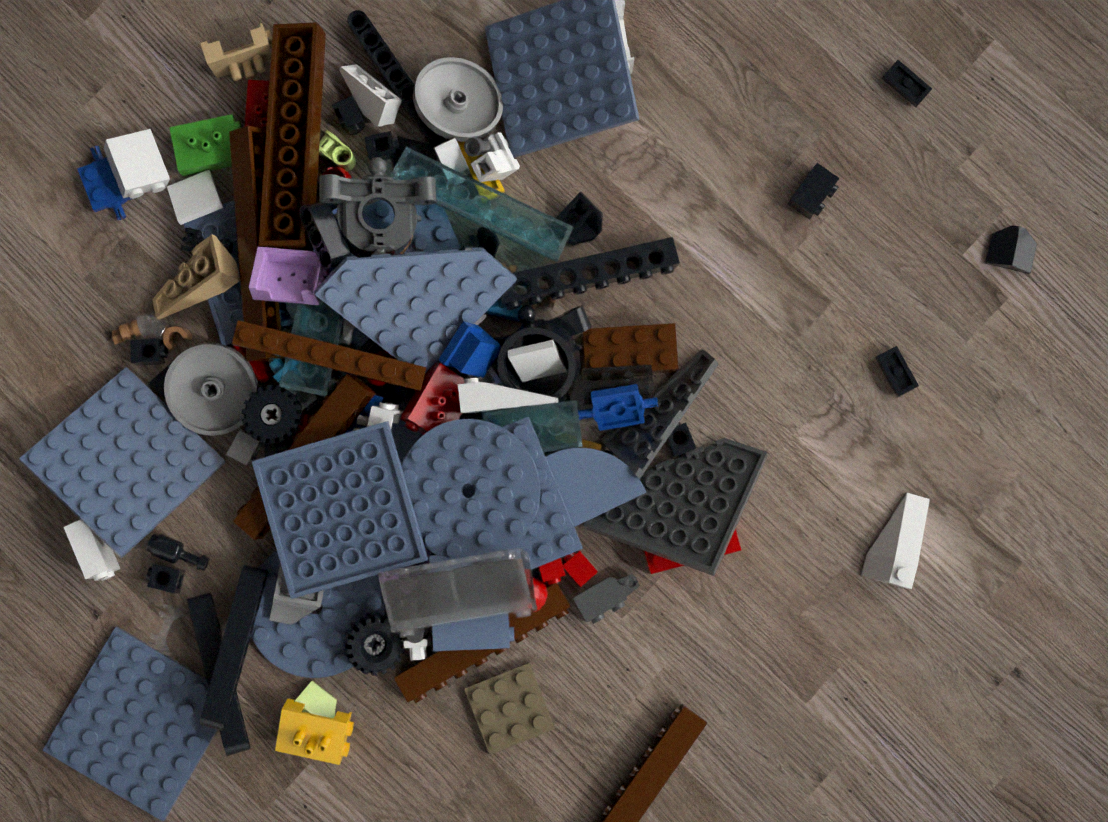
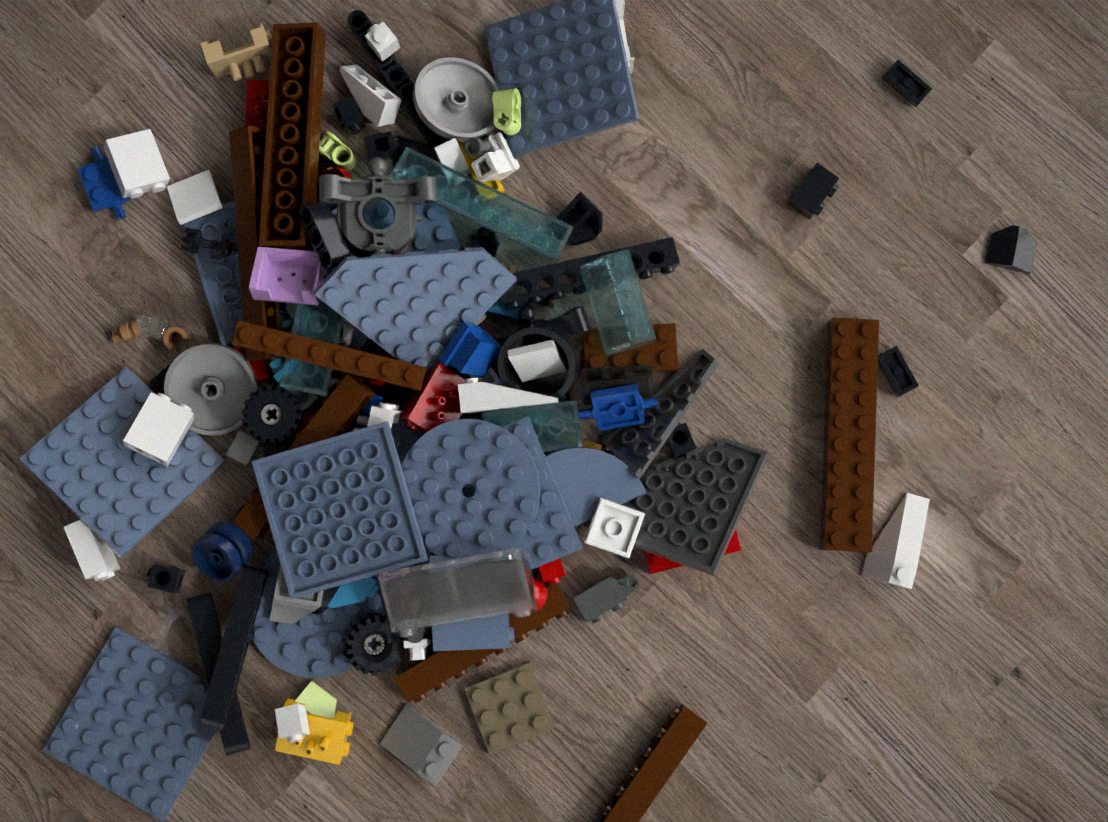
black brick [130,338,168,366] -> none
black piece [146,534,210,571] -> none
tan wedge [152,234,241,320] -> none
bright green piece [169,114,242,177] -> none
red brick [563,551,598,587] -> none
none -> white brick [123,392,194,467]
none -> dark blue wheel [191,521,253,582]
none -> white brick [275,704,310,743]
none -> dark azure slope [328,576,380,609]
none -> white brick [365,22,400,62]
none -> light grey slope [380,704,464,786]
none -> yellowish green piece [492,88,521,135]
none -> clear light blue slope [580,249,656,356]
none -> white tile [584,497,645,558]
none -> reddish brown brick [820,317,879,552]

